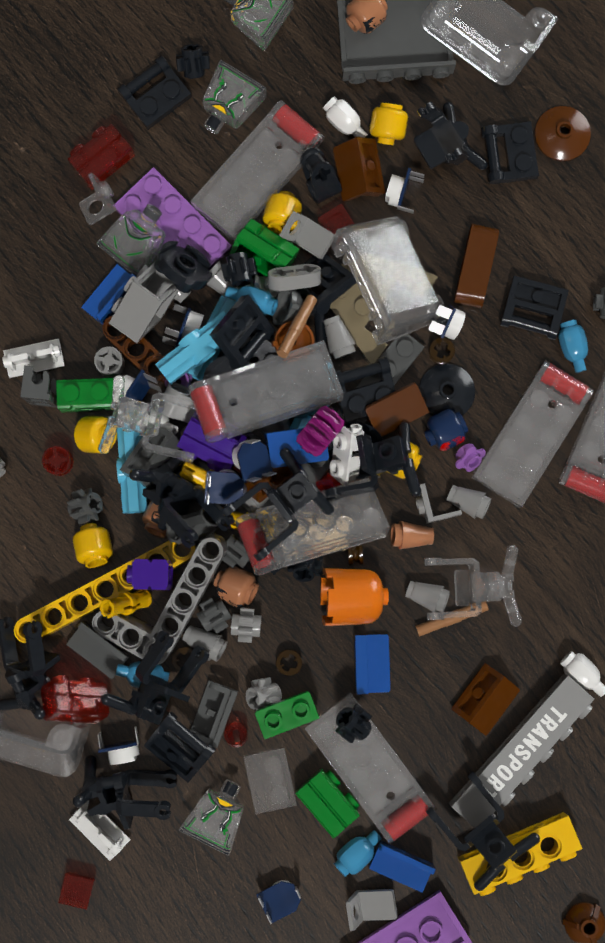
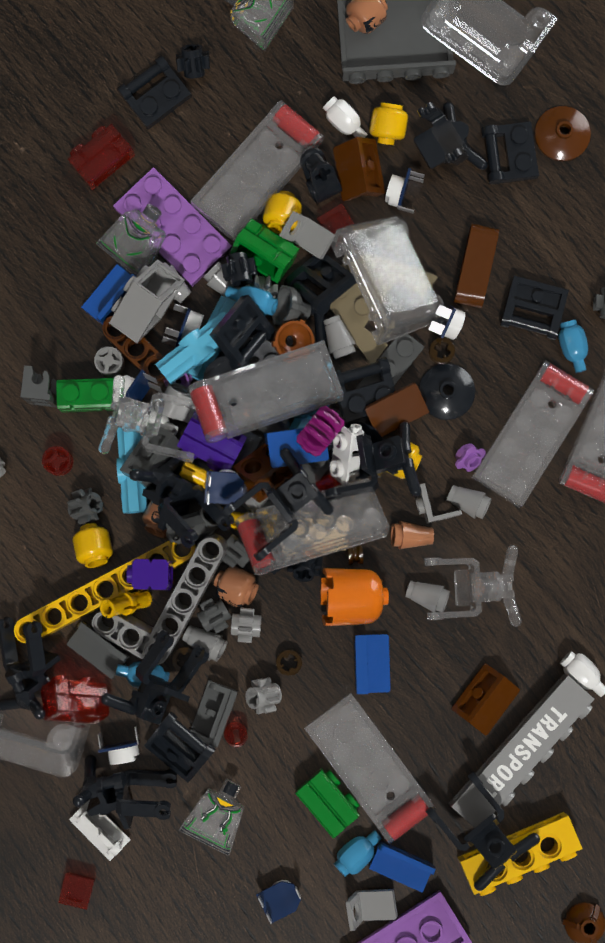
white hinge [2,338,65,378] -> none
yellow head [74,416,117,454] -> none
clear bracket [79,172,117,225] -> none
black plate [154,241,212,293] -> none
clear torso [203,60,267,134] -> none
dark blue piece [232,439,277,483] -> none
clear plate [243,747,297,815] -> none
green bracket [255,691,320,739] -> none
light grey beam [268,264,321,291] -> none
medium nougat piece [277,295,317,358] -> none
black gear [335,704,372,744] -> none
medium nougat piece [415,599,489,637] -> none
dark blue head [424,409,468,451] -> none

